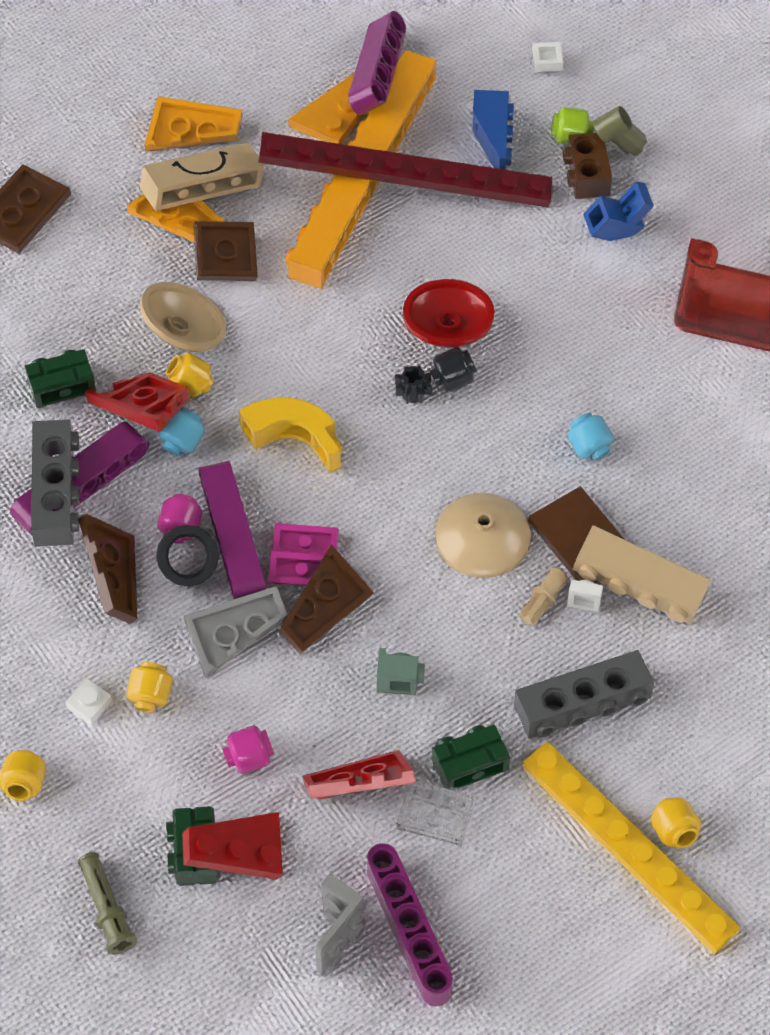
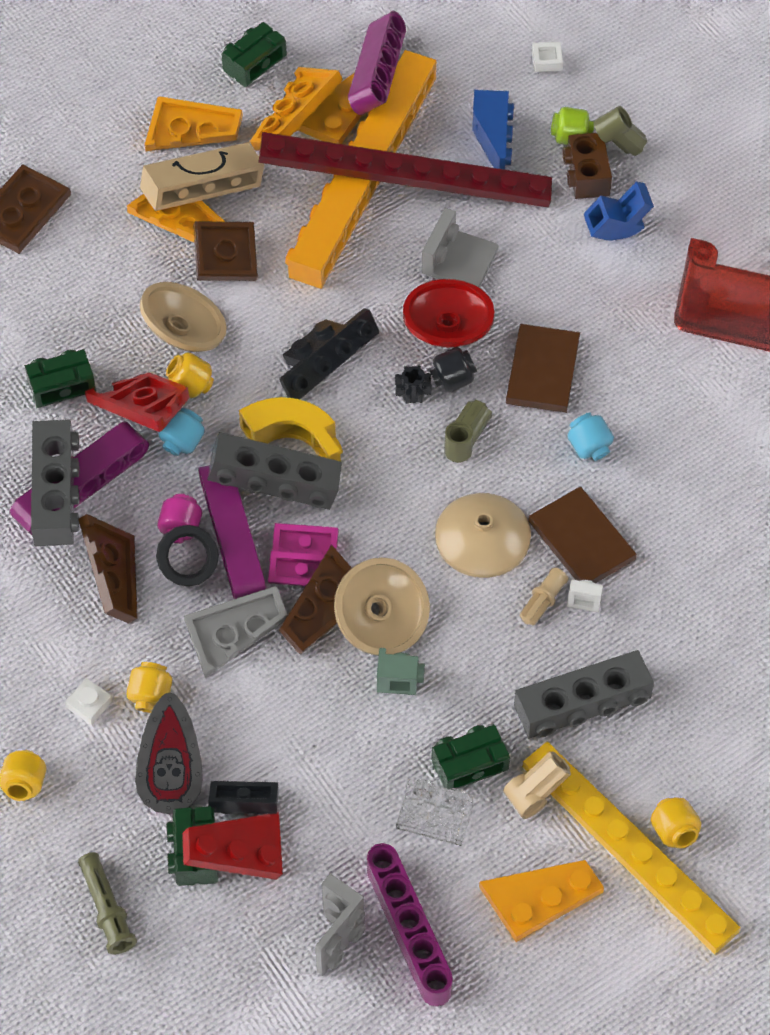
dark pink head [222,725,274,774] -> none
red wing [302,750,416,799] -> none
tan brick [573,525,711,625] -> none
none -> shield [135,693,203,814]
none -> dark grey brick [207,432,342,510]
none -> black plate [208,781,279,815]
none -> dark green brick [221,22,287,87]
none -> light orange wing [250,67,343,151]
none -> black bracket [279,308,379,399]
none -> tan dish [334,558,430,656]
none -> light grey bracket [422,208,499,288]
none -> olive piece [444,399,492,463]
none -> light orange wing [479,860,604,942]
none -> tan piece [503,752,571,819]
none -> reddish brown tile [506,324,580,413]

